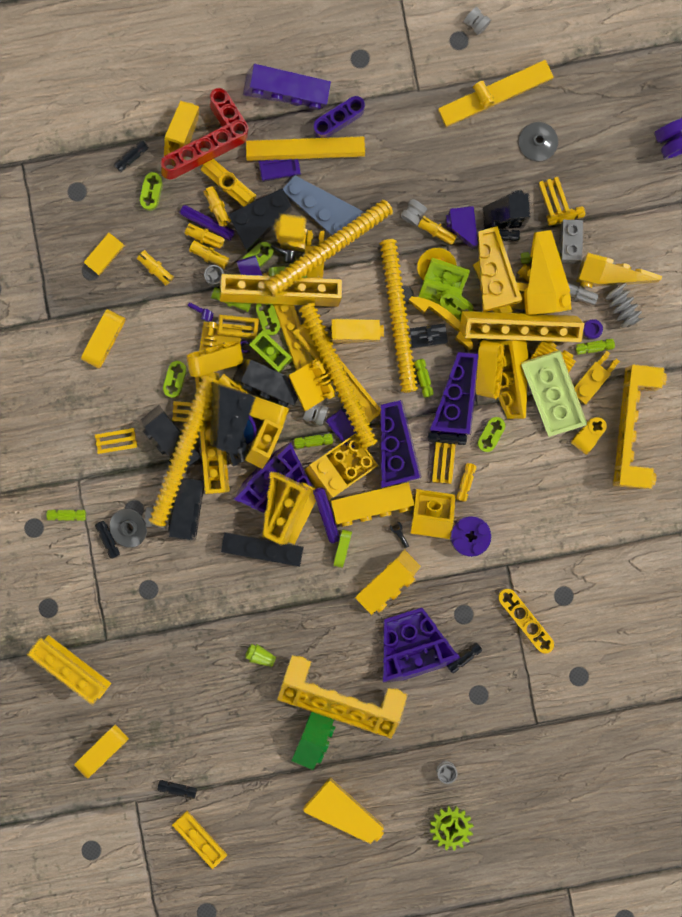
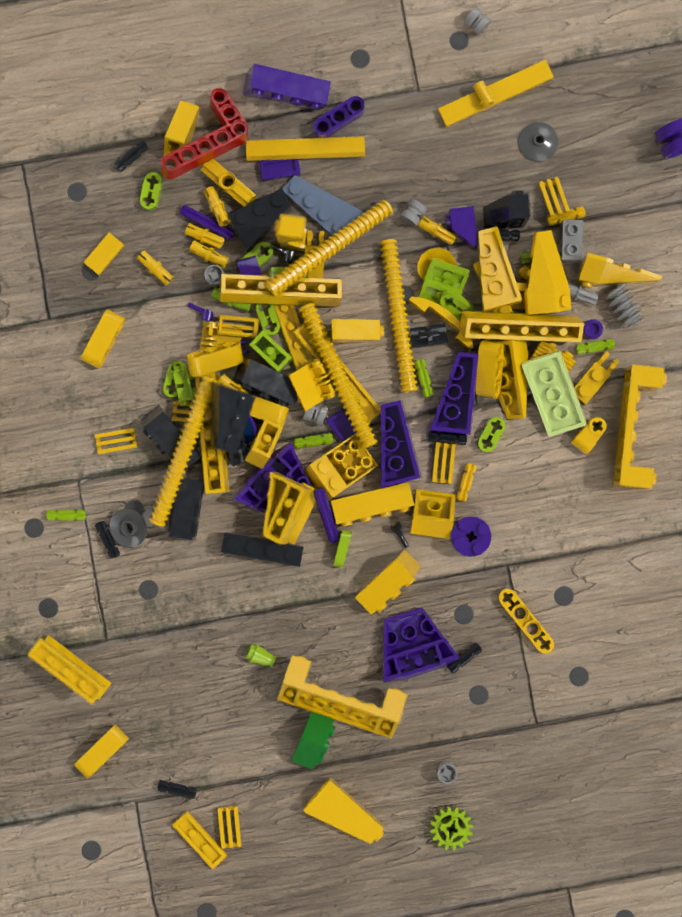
none -> lime hinge [172,363,196,406]
none -> yellow tile [218,805,242,849]

